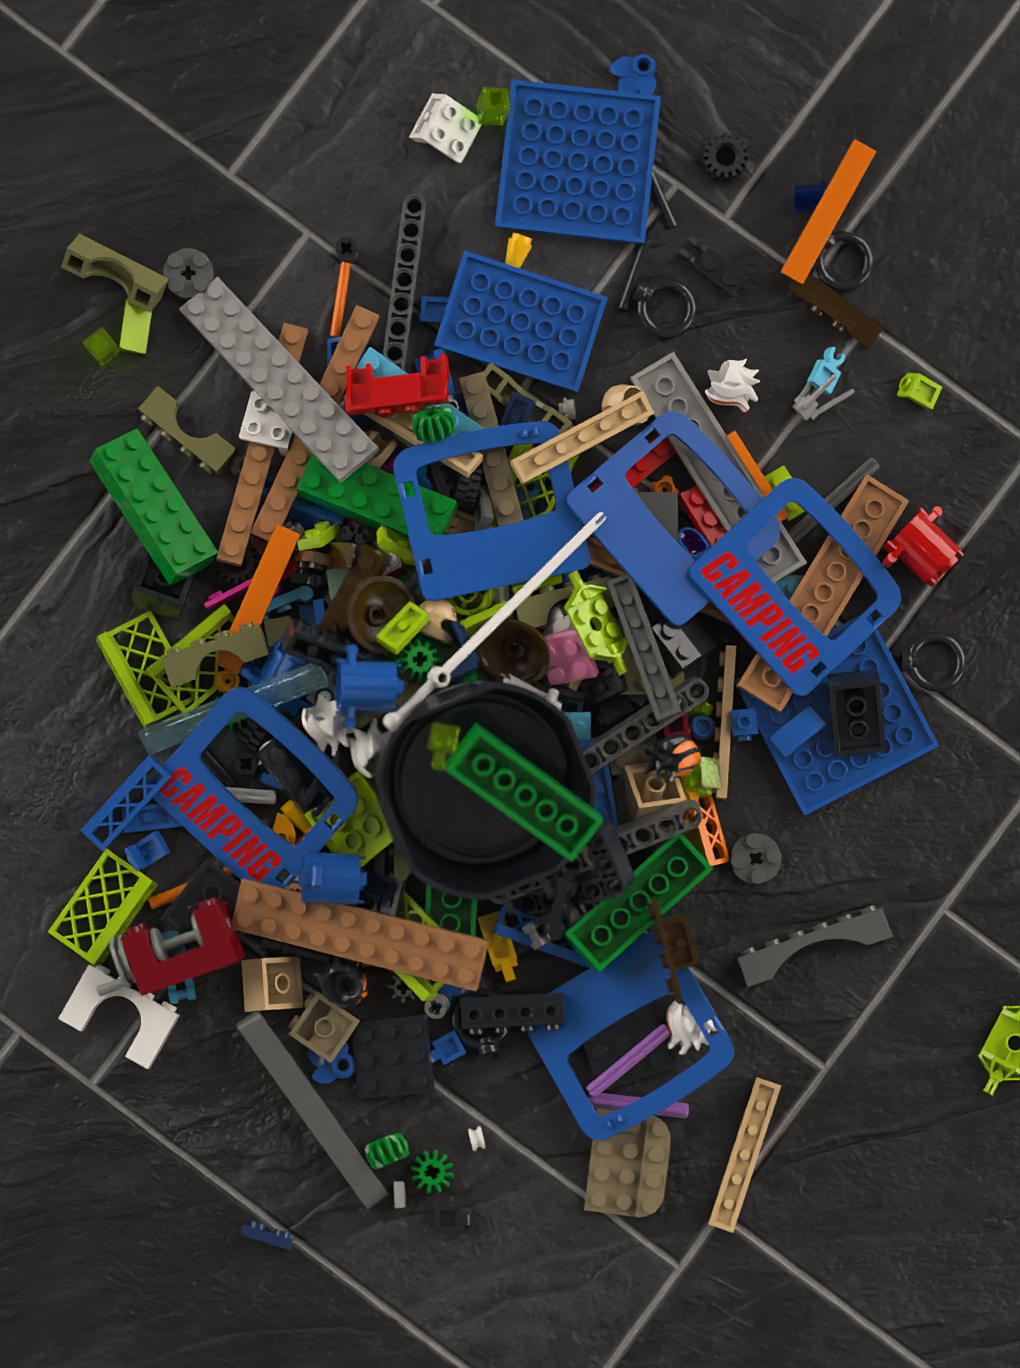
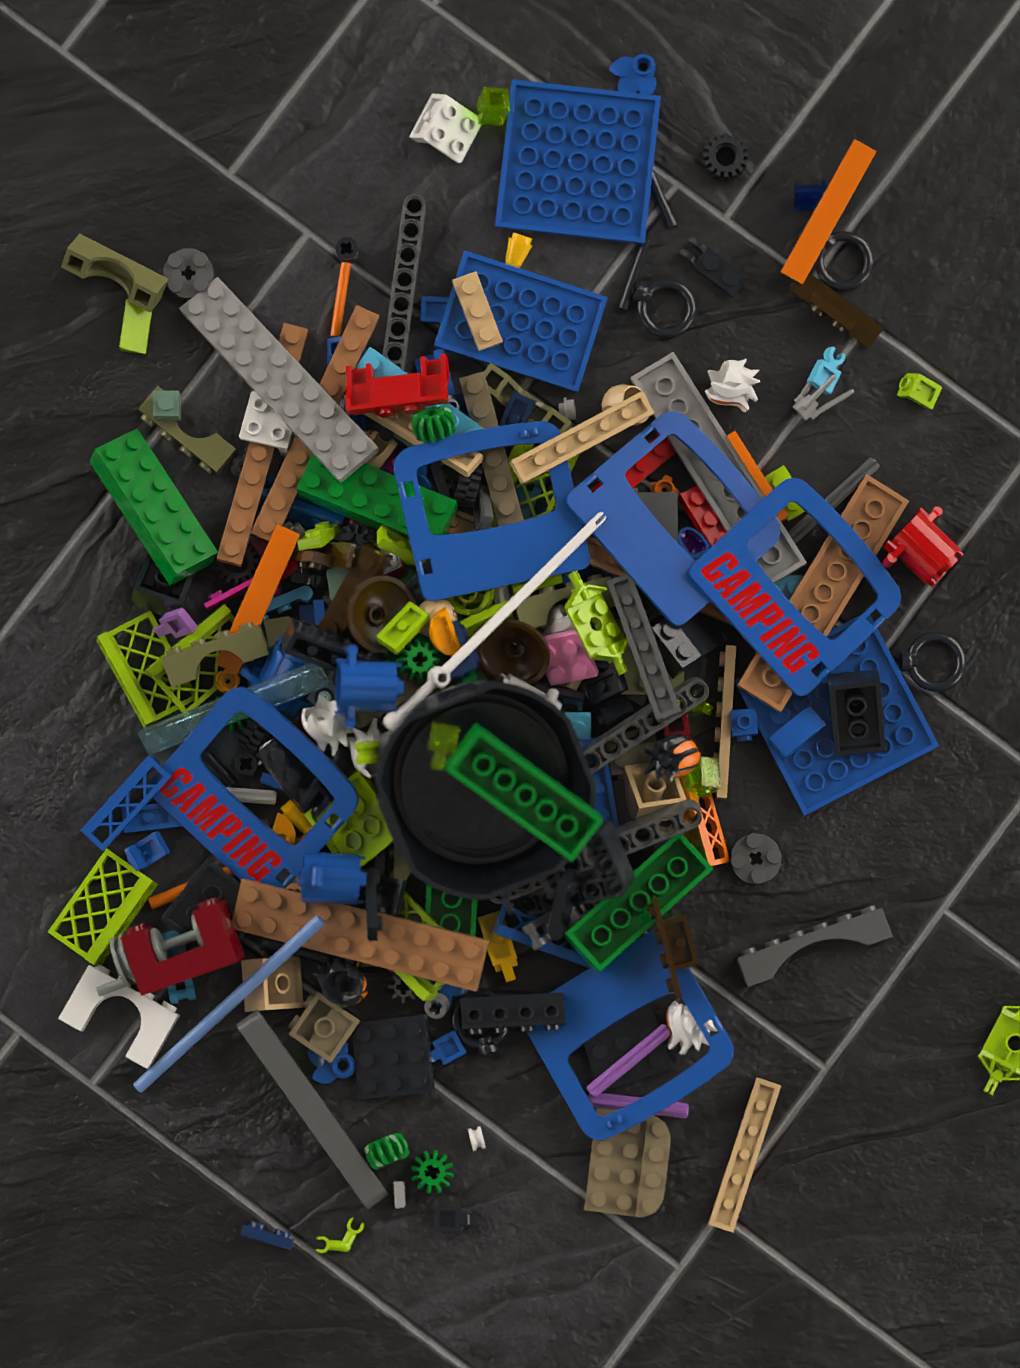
clear neon green brick [82,327,120,367] -> none
blue plate [690,715,715,740] -> none
none -> medium blue piece [133,915,326,1093]
none -> sand green brick [153,391,181,421]
none -> medium lavender plate [153,607,197,638]
none -> lime arm [316,1218,364,1253]
none -> lime wheel [354,741,381,764]
none -> black hinge [365,868,383,942]
none -> light orange plate [429,607,462,656]
none -> tan plate [452,271,503,352]

